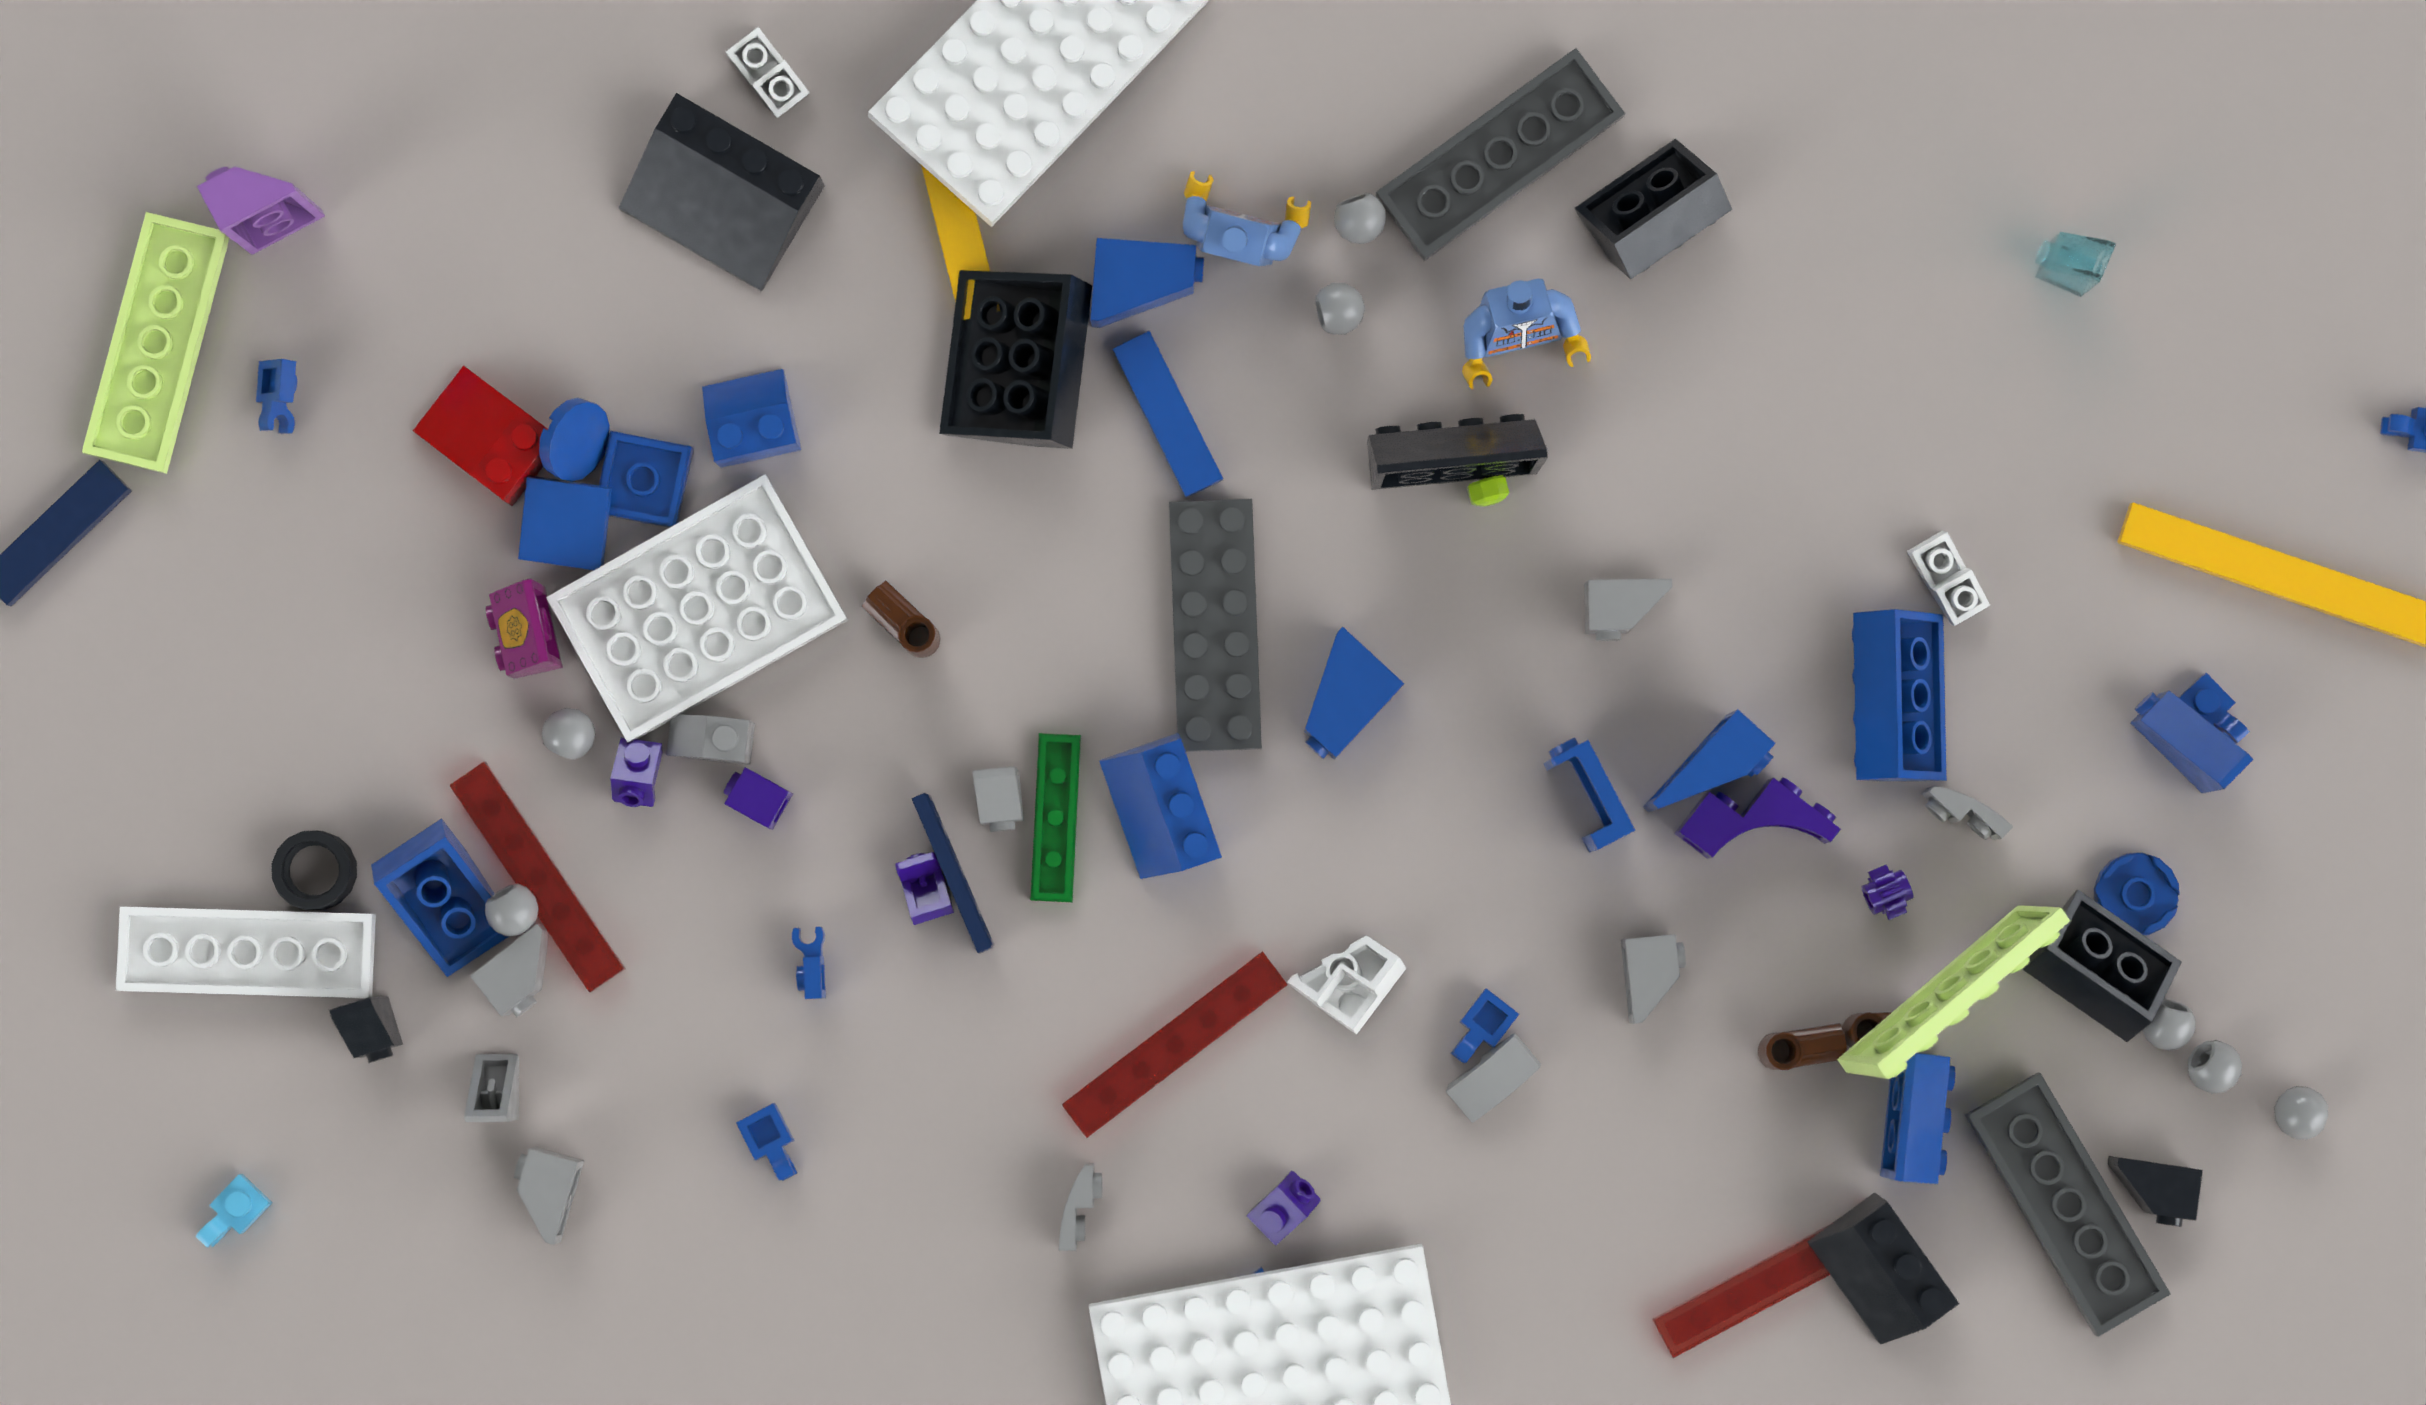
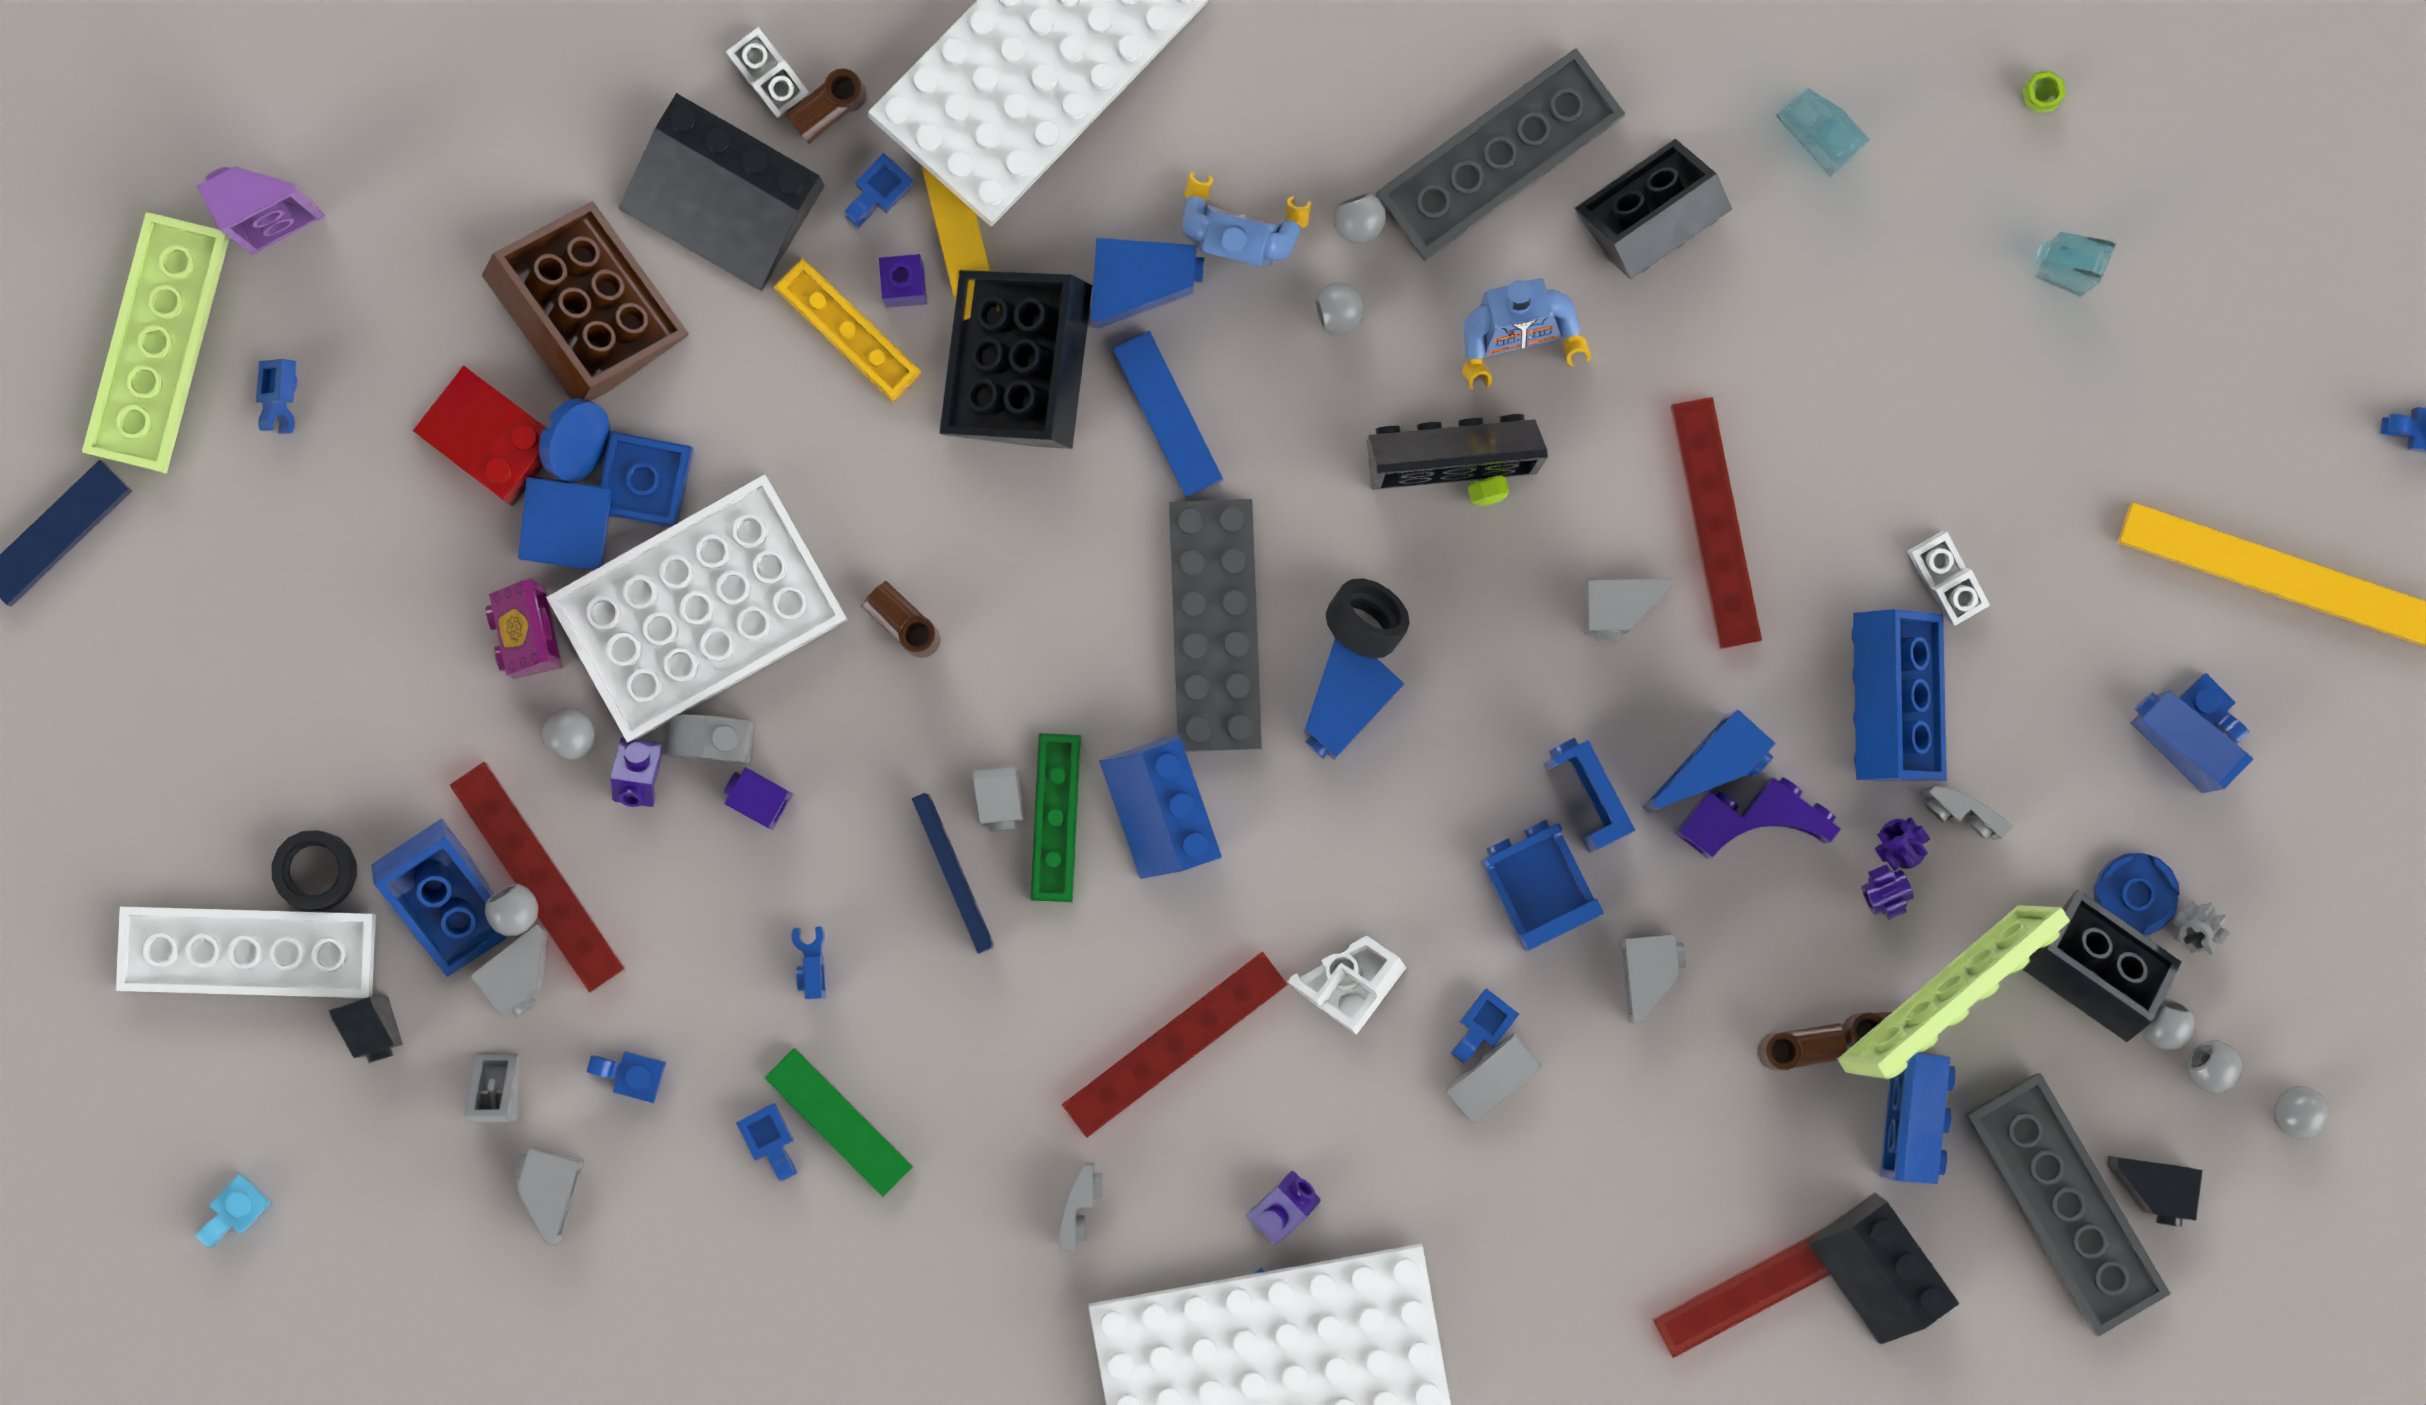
blue slope [702,369,802,468] -> none
dark purple bracket [895,852,954,925] -> none
none -> reddish brown slope [481,201,689,402]
none -> blue plate [587,1051,666,1103]
none -> green tile [764,1048,914,1197]
none -> yellow tile [774,258,923,403]
none -> reddish brown piece [786,68,866,144]
none -> blue plate [844,153,914,228]
none -> dark purple brick [879,254,927,308]
none -> black tyre [1325,578,1410,659]
none -> blue panel [1481,820,1604,951]
none -> clear red tile [1670,397,1762,650]
none -> clear light blue slope [1776,88,1870,177]
none -> dark purple gear [1875,817,1930,871]
none -> lime tile [2022,70,2066,114]
none -> light grey gear [2173,901,2230,955]

